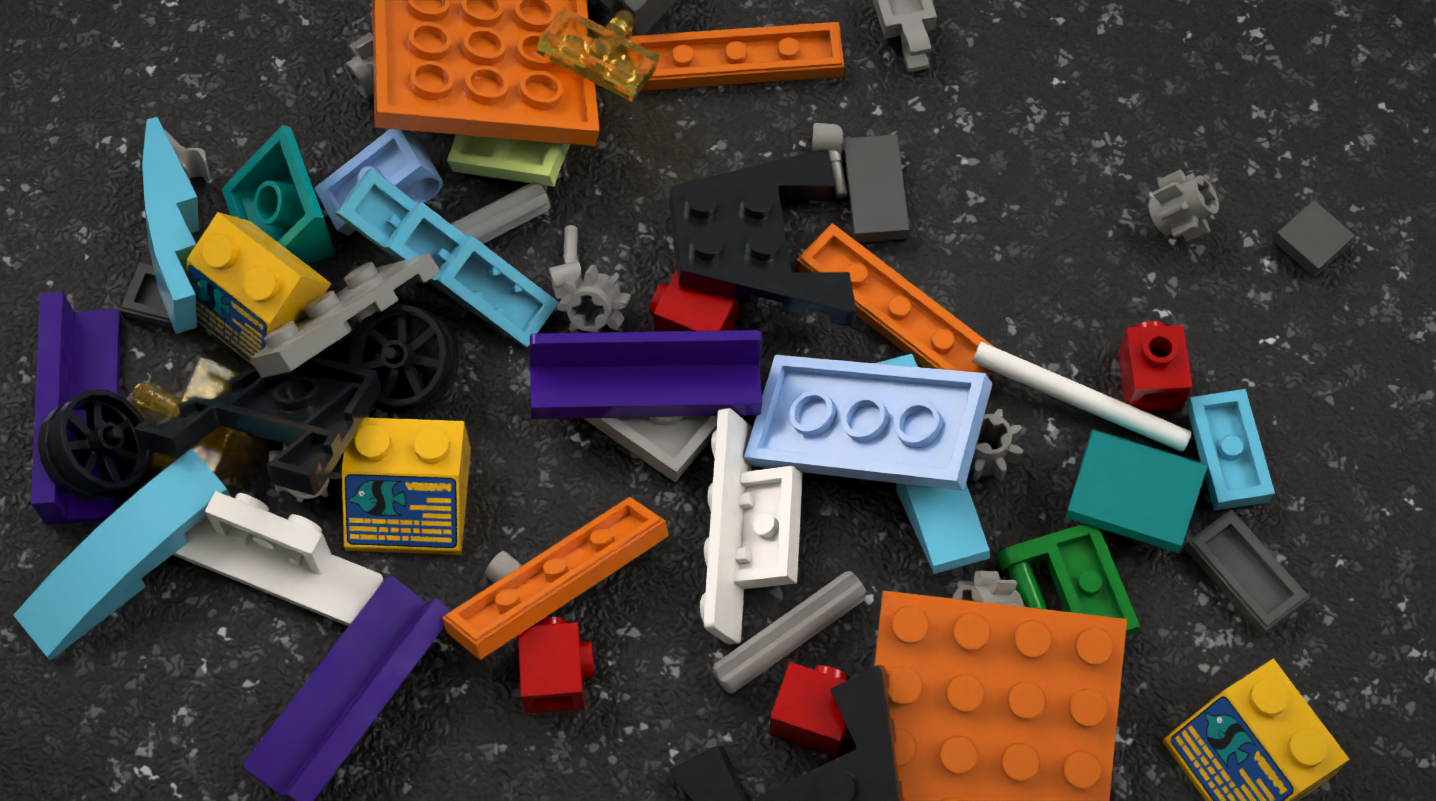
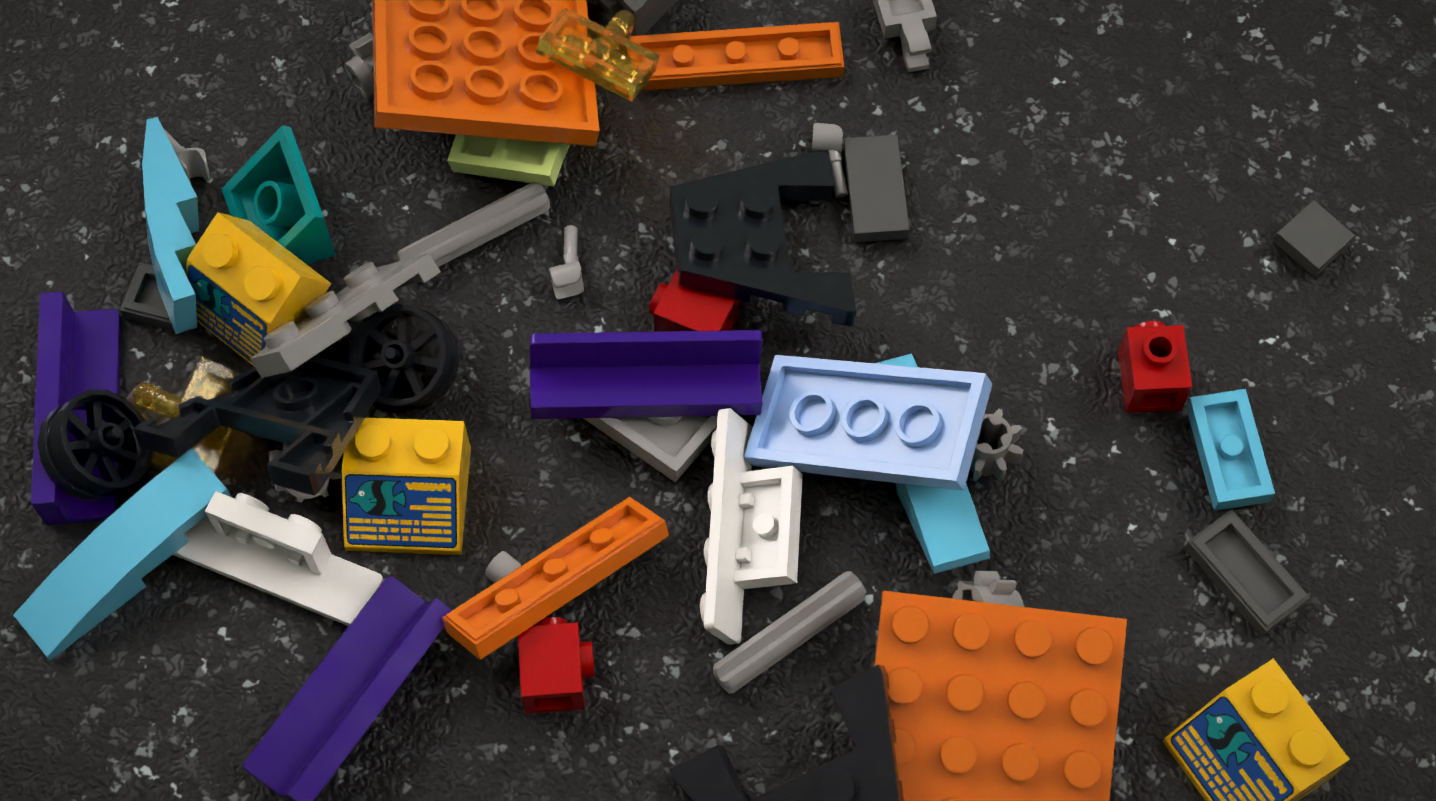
light blue plate [314,129,443,236] -> none
medium azure slope [335,168,559,347] -> none
light grey gear [557,265,631,333] -> none
red brick [769,662,854,757] -> none
orange tile [796,223,994,378] -> none
white bar [972,341,1192,452] -> none
green plate [996,524,1140,637] -> none
teal slope [1065,429,1208,553] -> none
light grey gear [1149,169,1219,242] -> none

